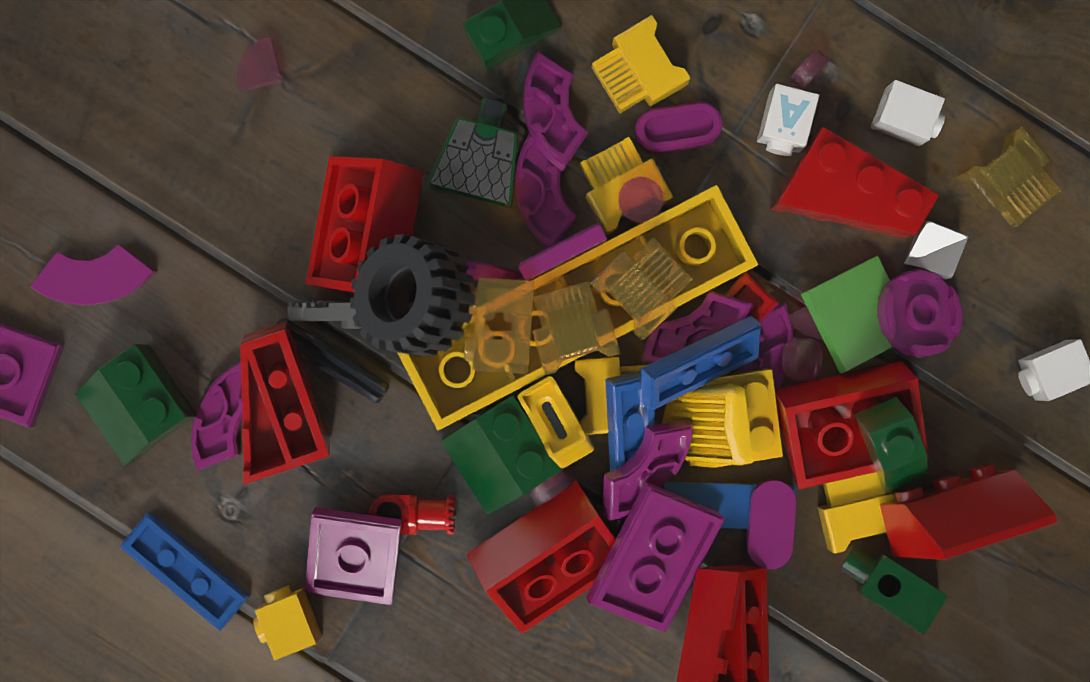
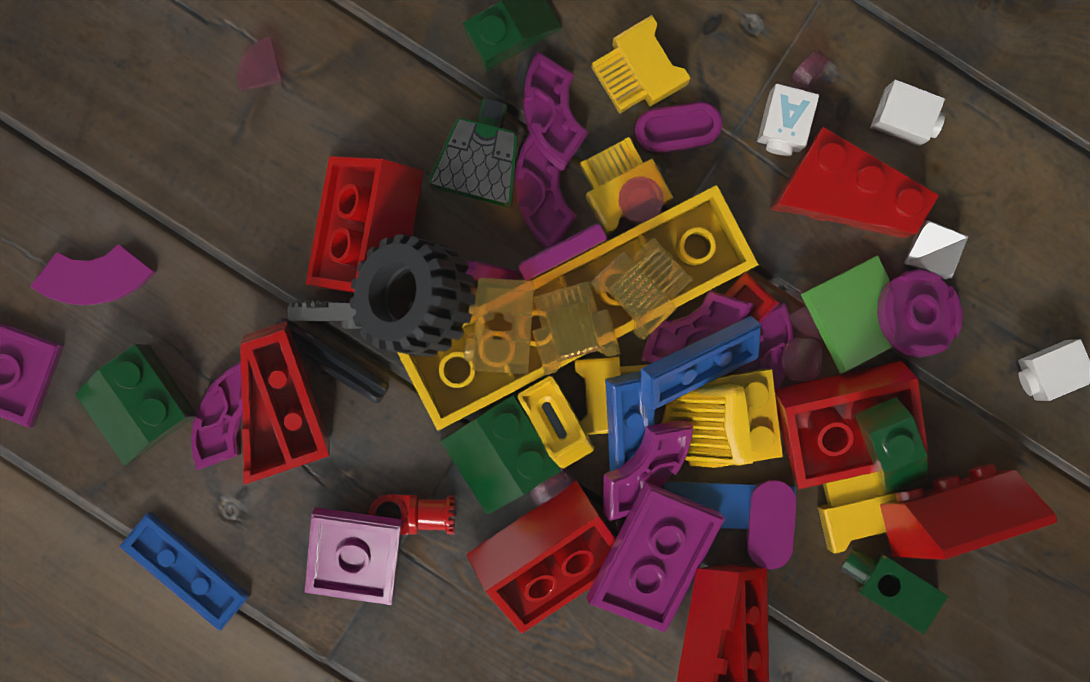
yellow brick [253,585,322,661] -> none
clear yellow piece [956,126,1061,228] -> none

